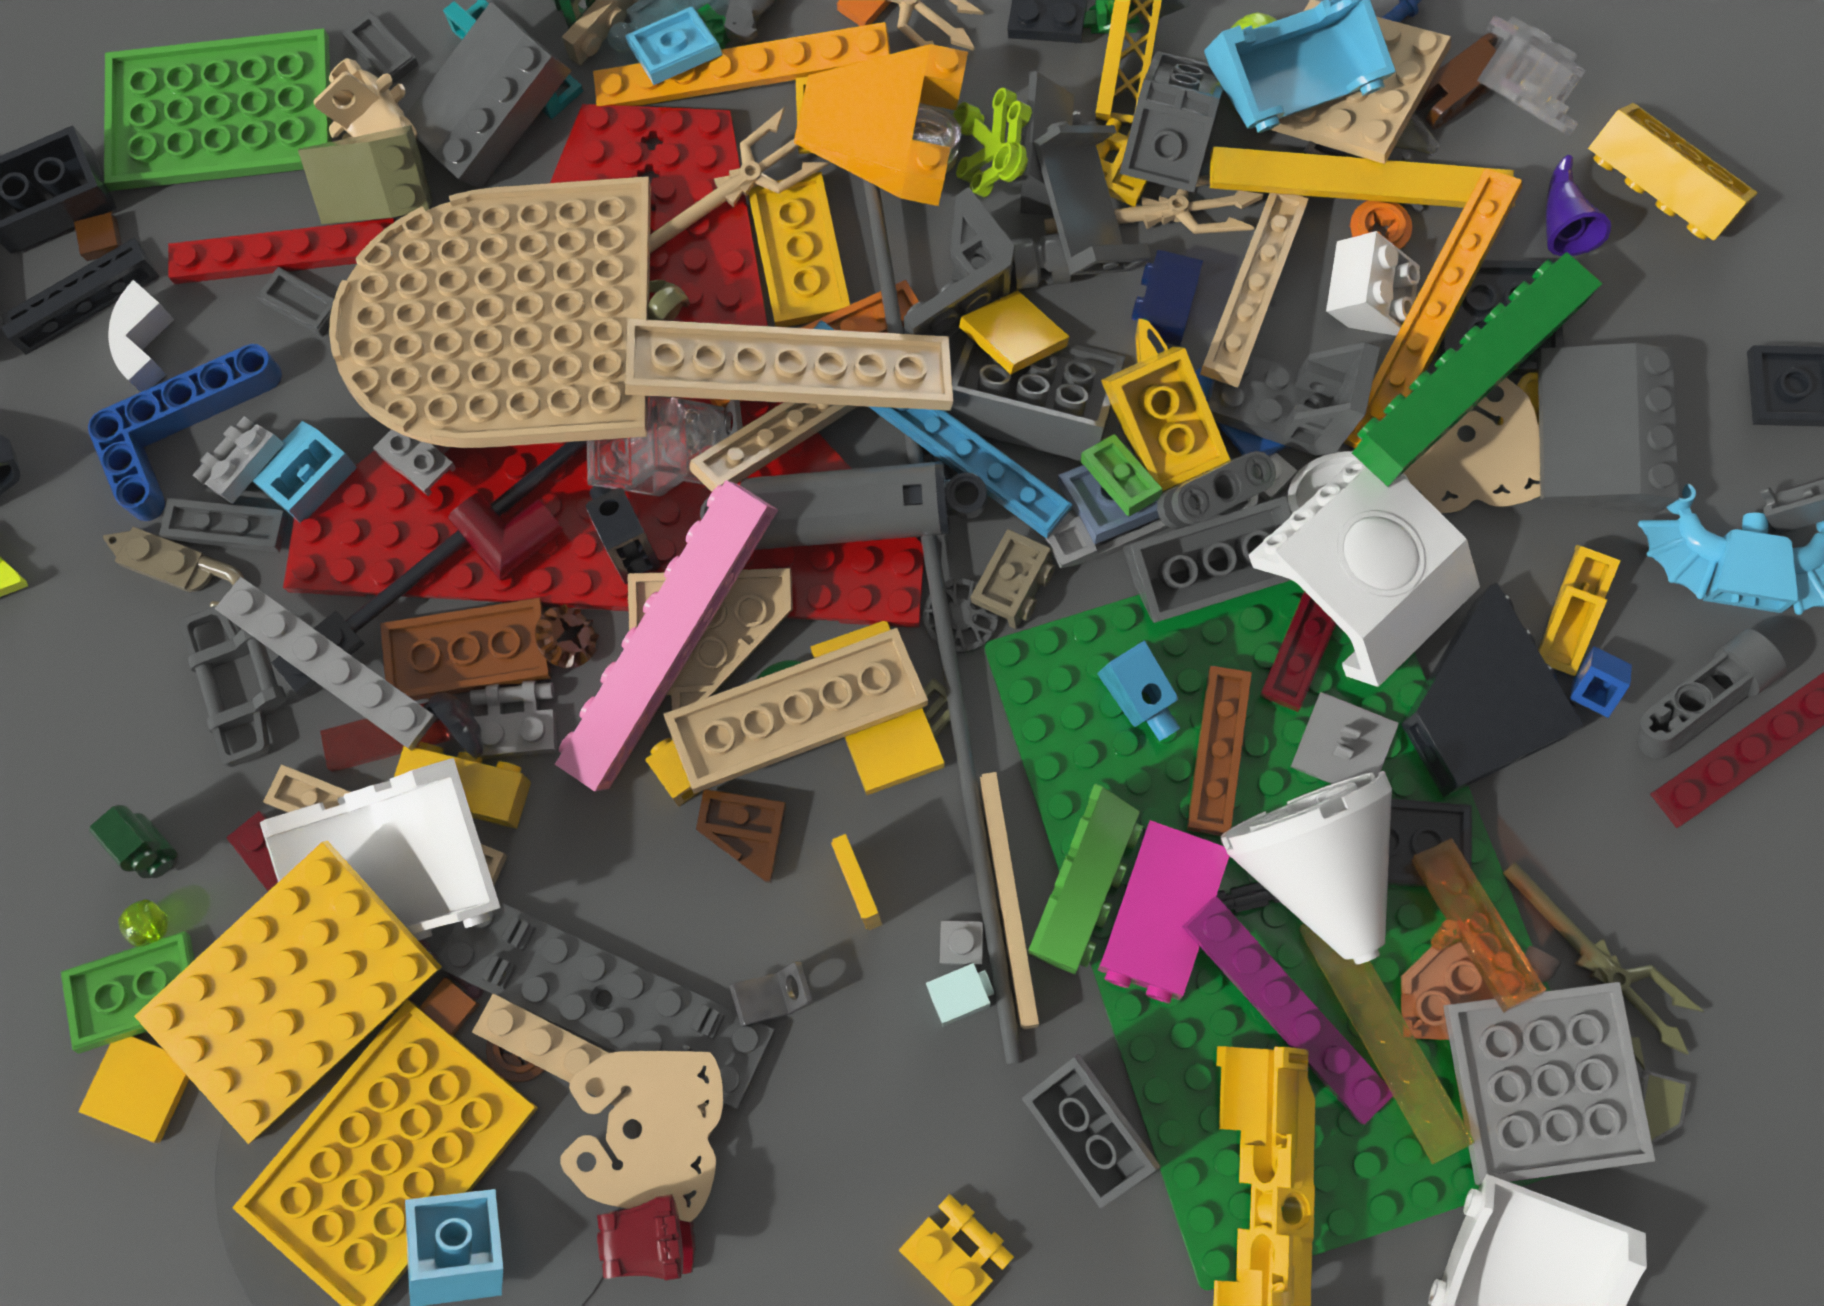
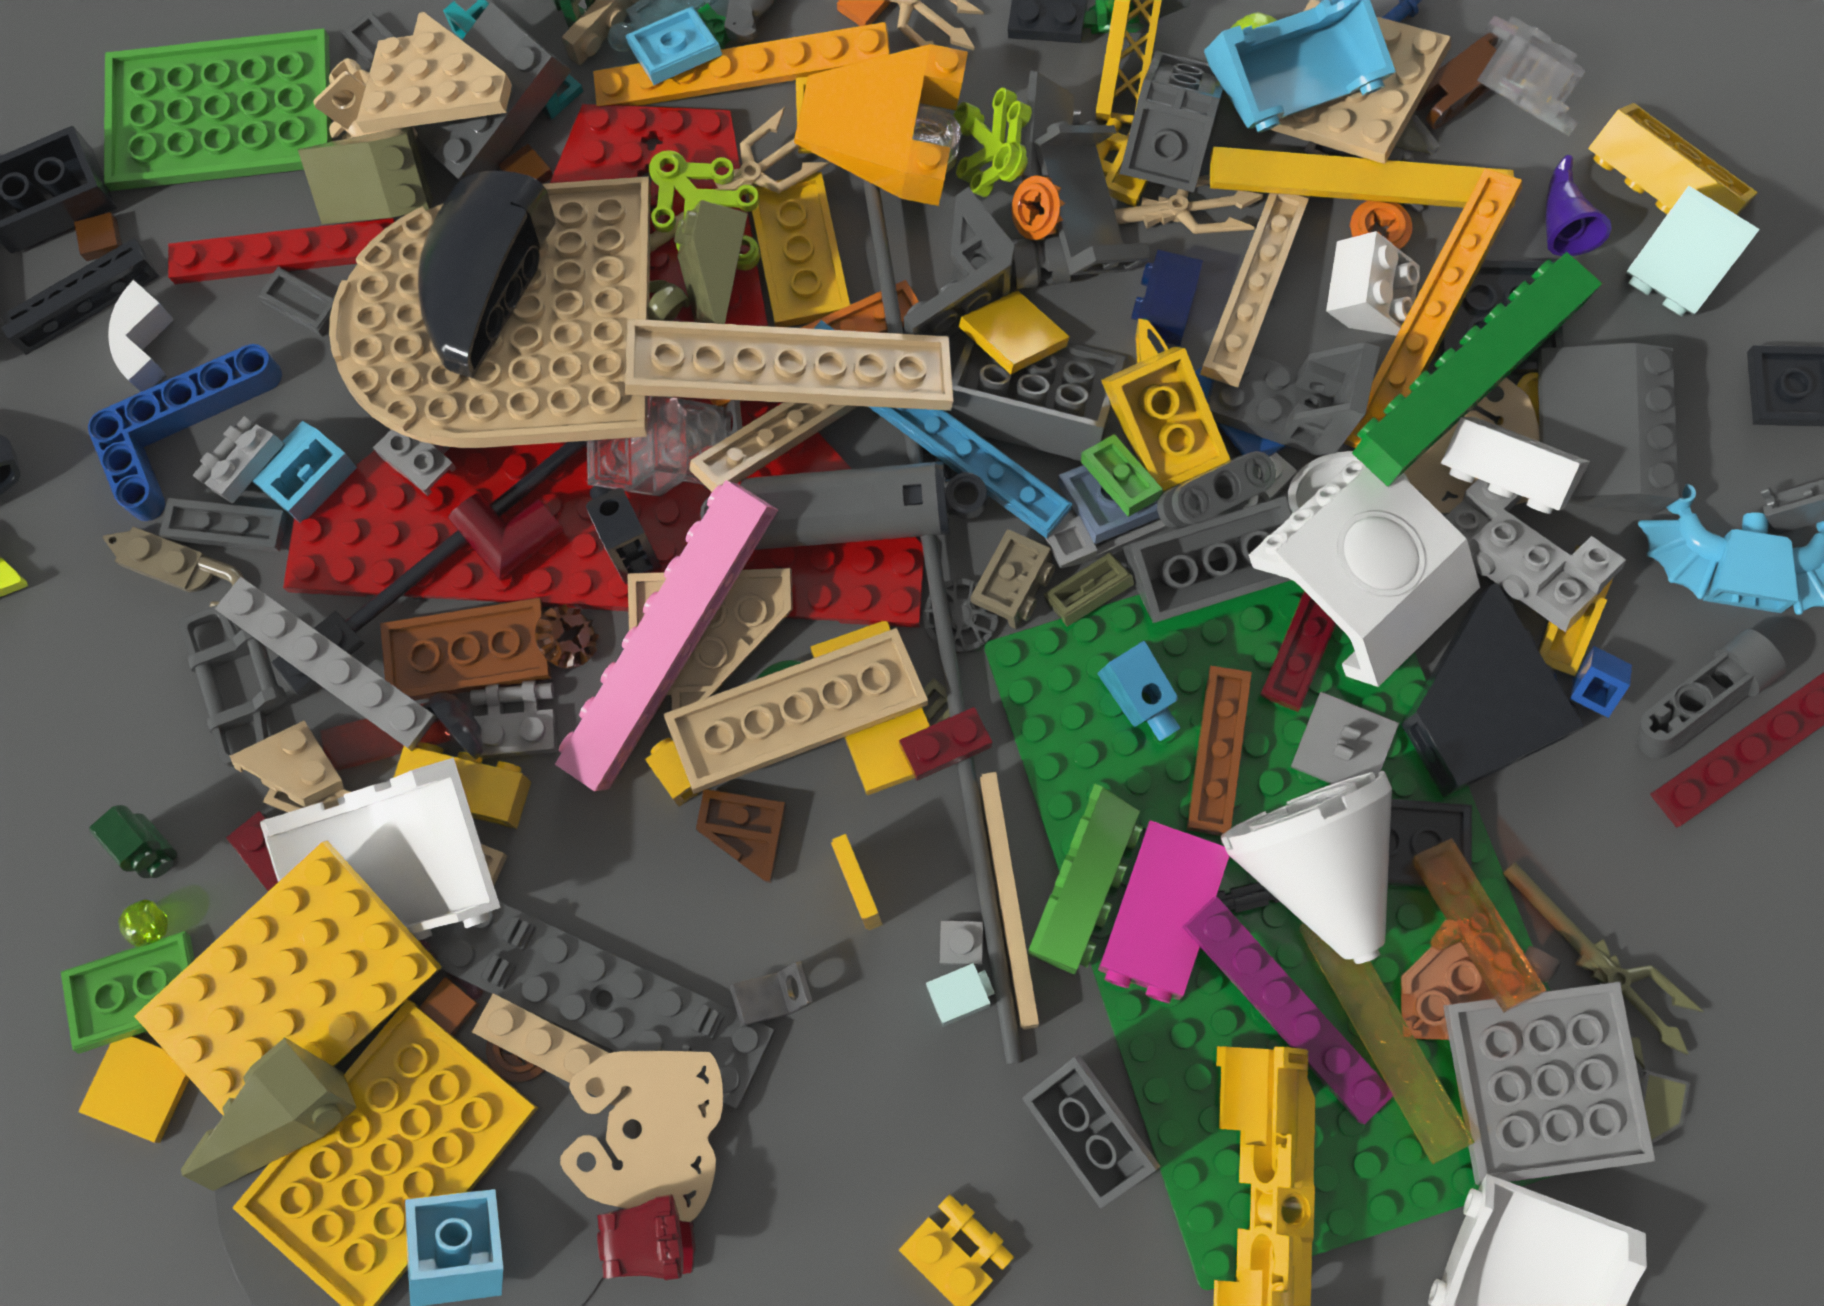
none -> olive wedge [181,1037,357,1191]
none -> tan wing [230,721,344,807]
none -> tan wing [356,12,512,133]
none -> black panel [418,171,556,378]
none -> reddish brown tile [498,144,553,184]
none -> lime plant [649,150,760,270]
none -> olive slope [674,200,748,324]
none -> dark red plate [899,707,993,781]
none -> orange gear [1012,175,1066,240]
none -> olive tile [1044,552,1134,627]
none -> white slope [1441,417,1590,514]
none -> light grey bracket [1445,479,1626,632]
none -> light aqua slope [1626,186,1760,317]

